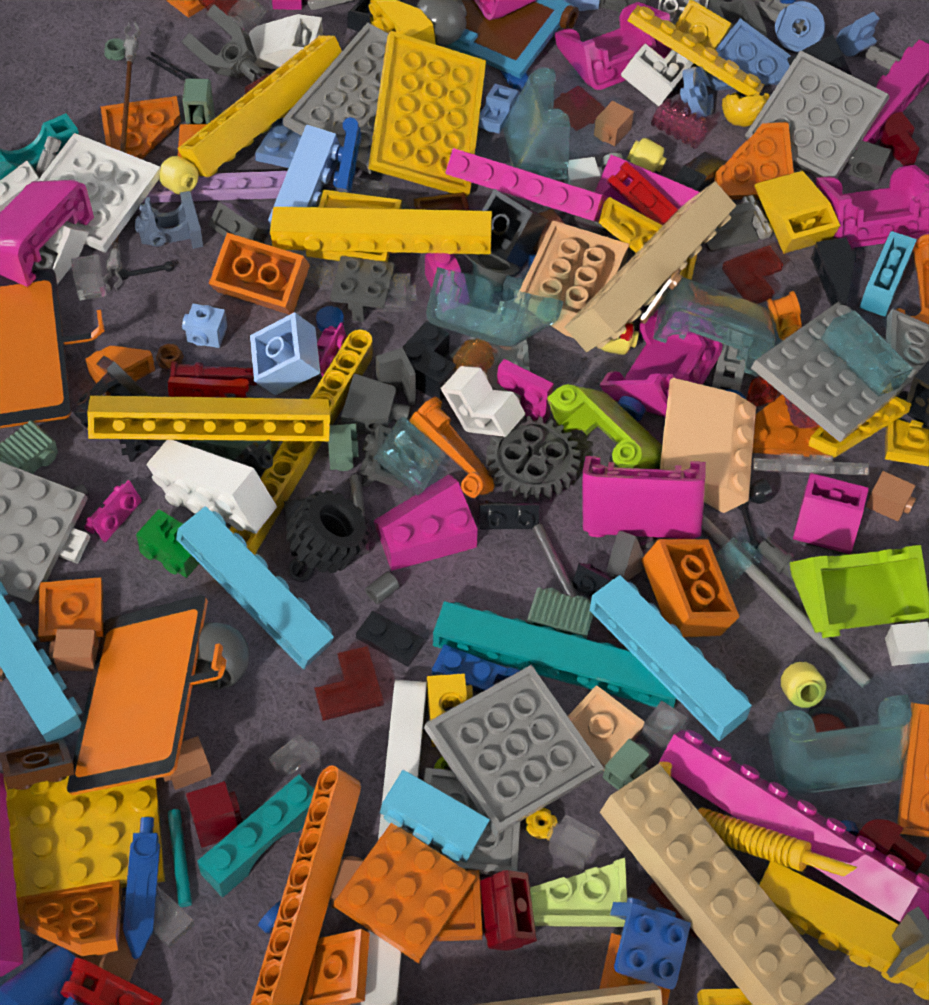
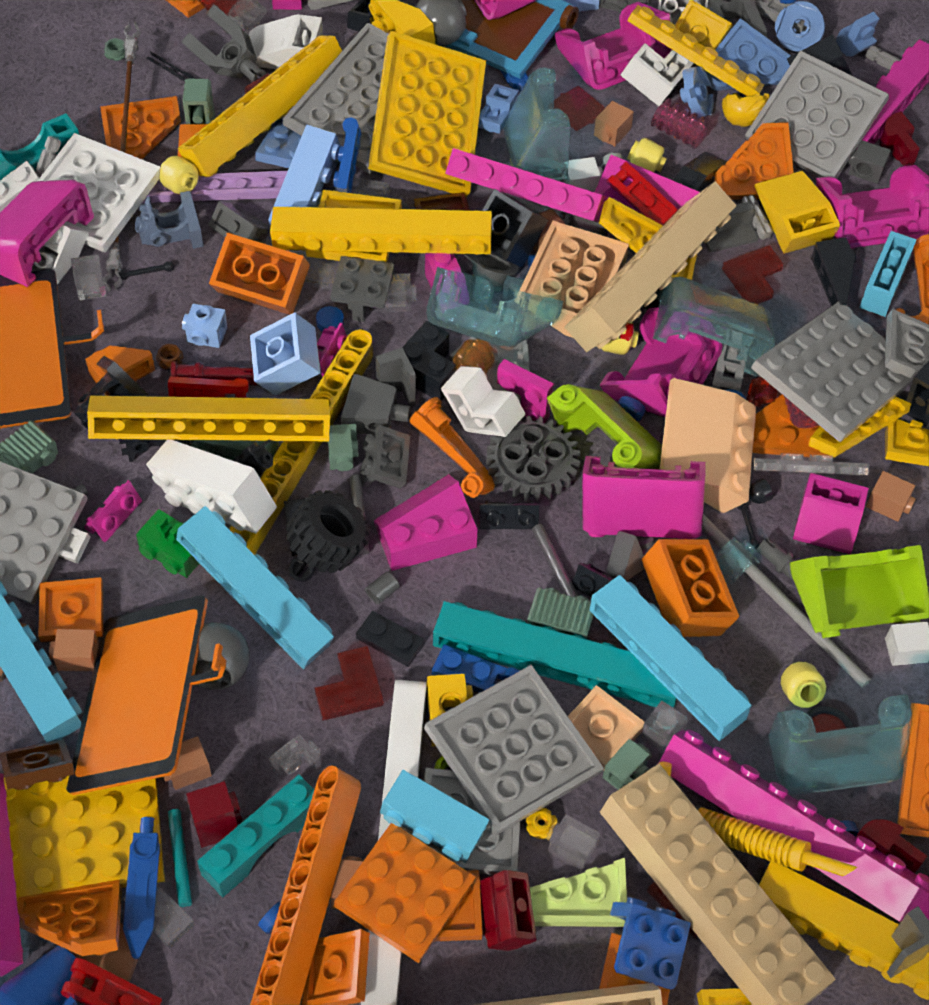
clear light blue plate [374,417,446,496] -> none
medium nougat piece [640,269,683,324] -> none
orange piece [766,291,802,340] -> none
clear light blue brick [821,310,913,397] -> none

